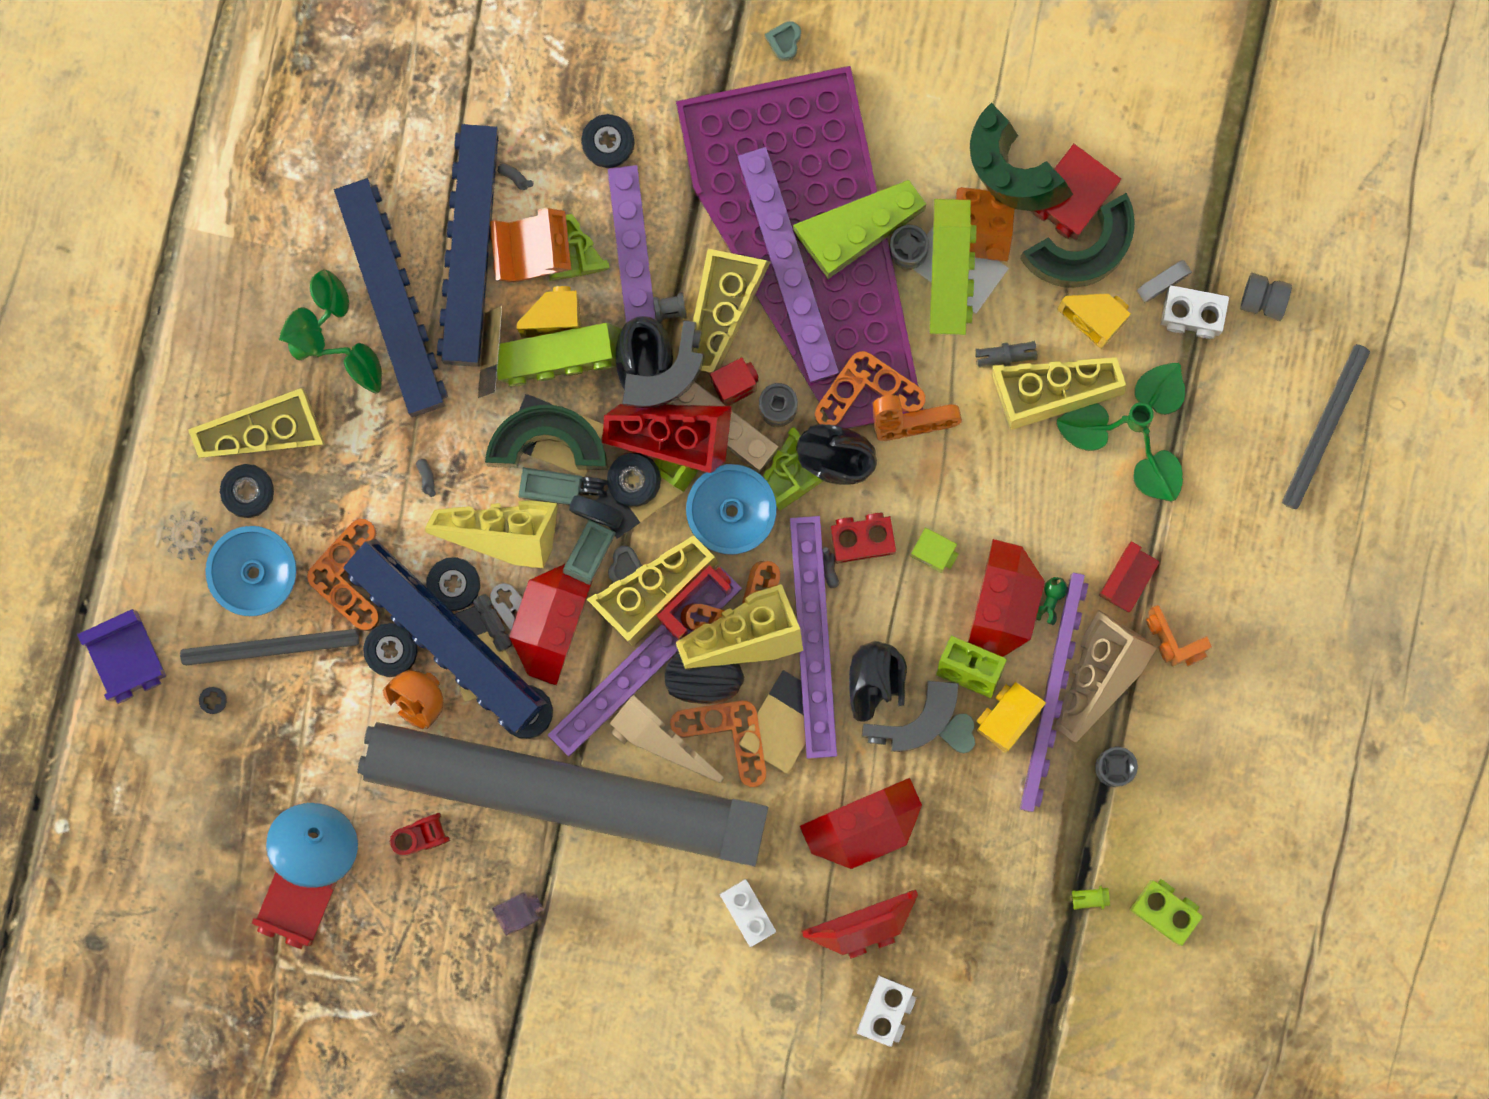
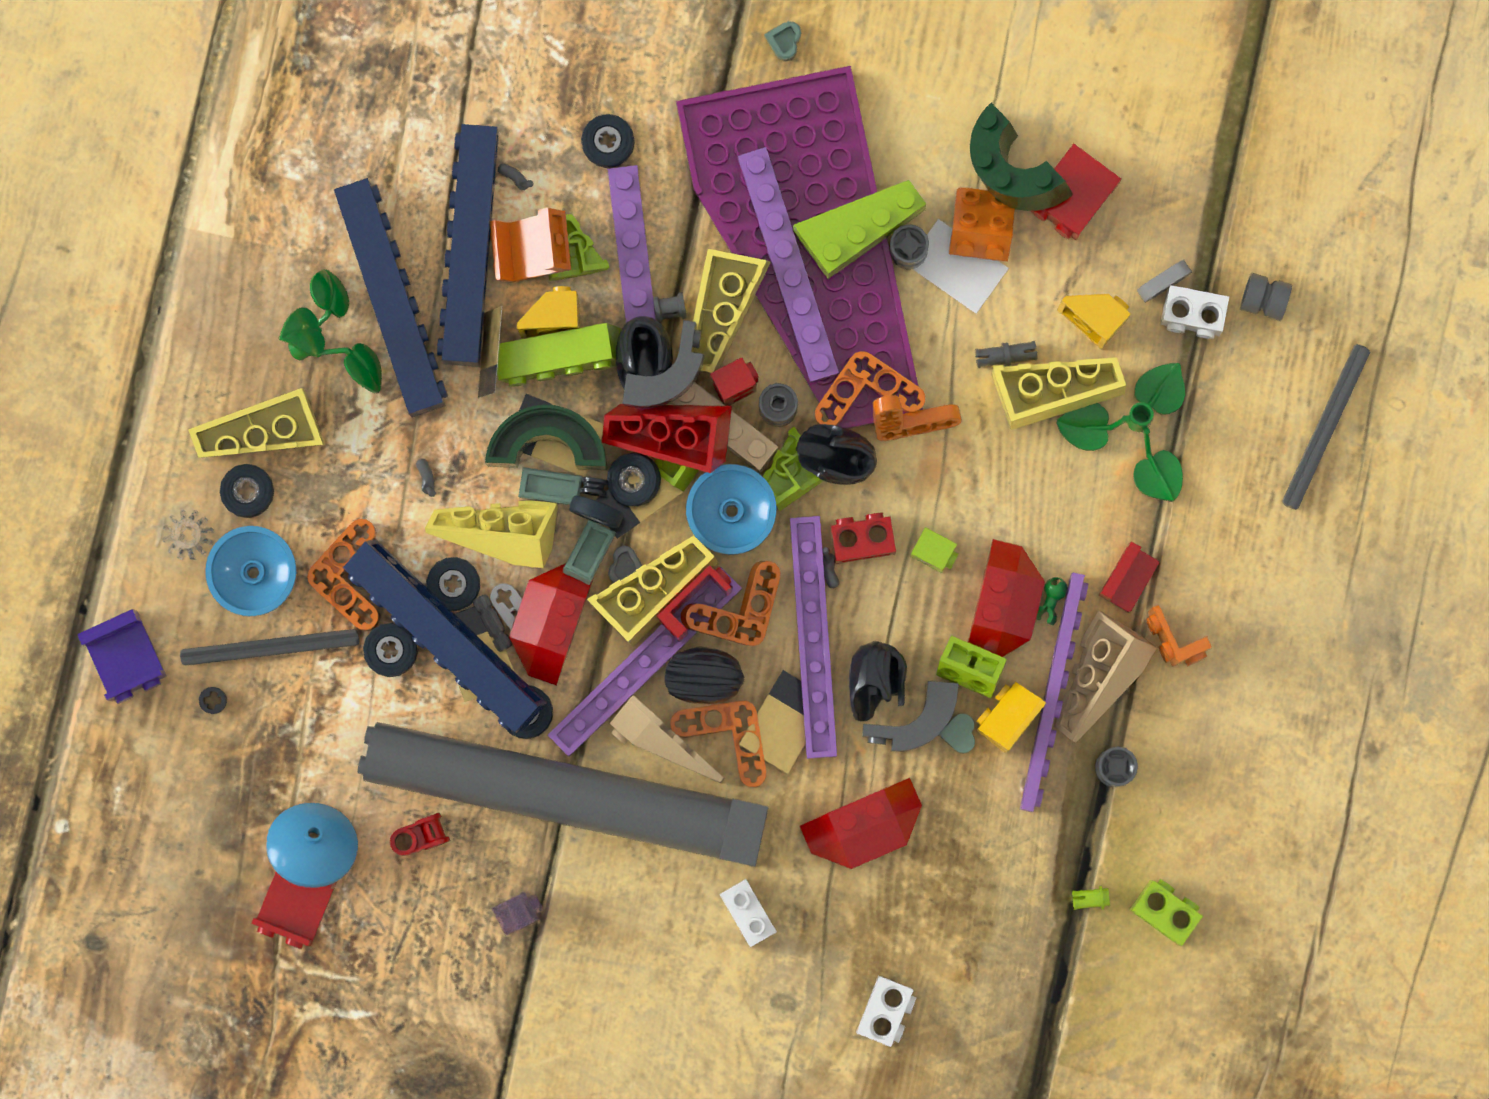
orange cylinder [383,670,444,729] -> none
light yellow wedge [676,584,803,669] -> none
red wedge [801,889,918,959] -> none
lime wedge [930,199,976,335] -> none
dark green brick [1020,193,1135,288] -> none

